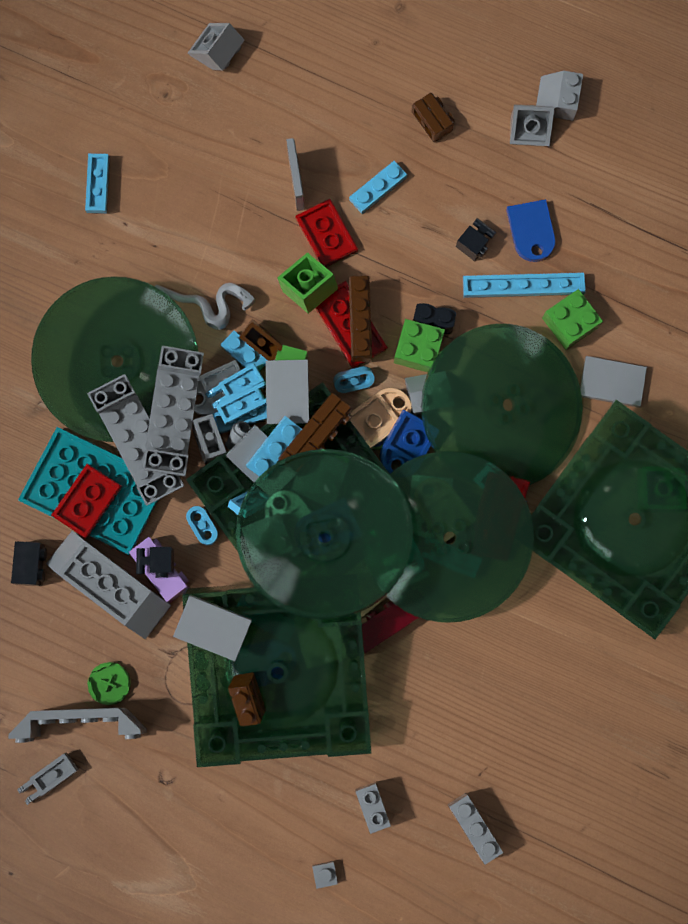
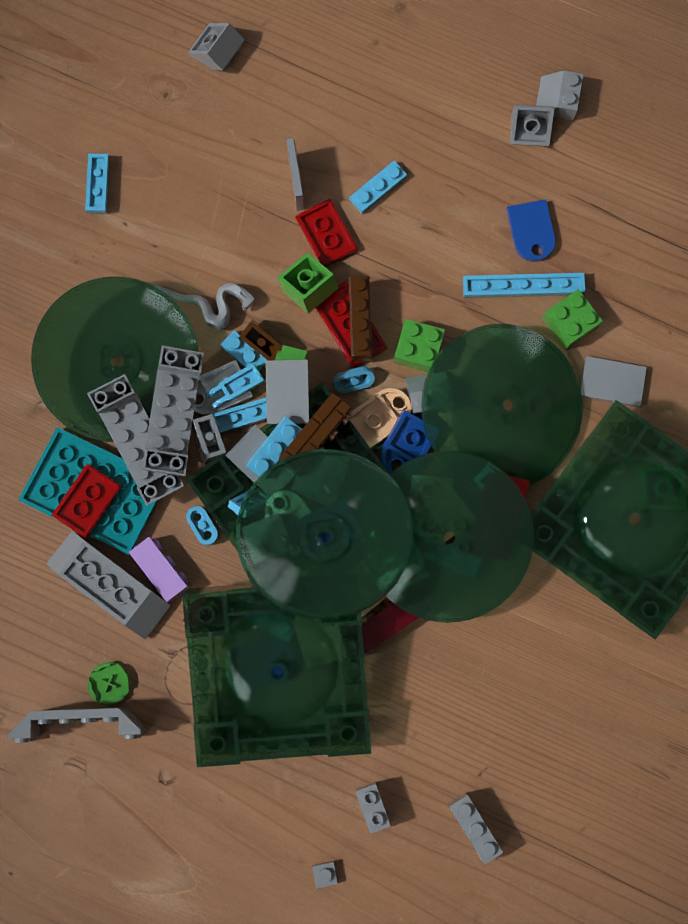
black brick [11,541,47,586] -> none
light grey hinge [17,752,79,805] -> none
black brick [136,547,174,578] -> none
light grey tile [173,595,252,661] -> none
medium azure hinge [216,381,267,425] -> none
light grey cone [225,421,251,450] -> none
reddish brown brick [228,673,266,726] -> none
reddish brown brick [411,93,455,143] -> none
black brick [413,303,457,334] -> none
black brick [456,218,497,261] -> none

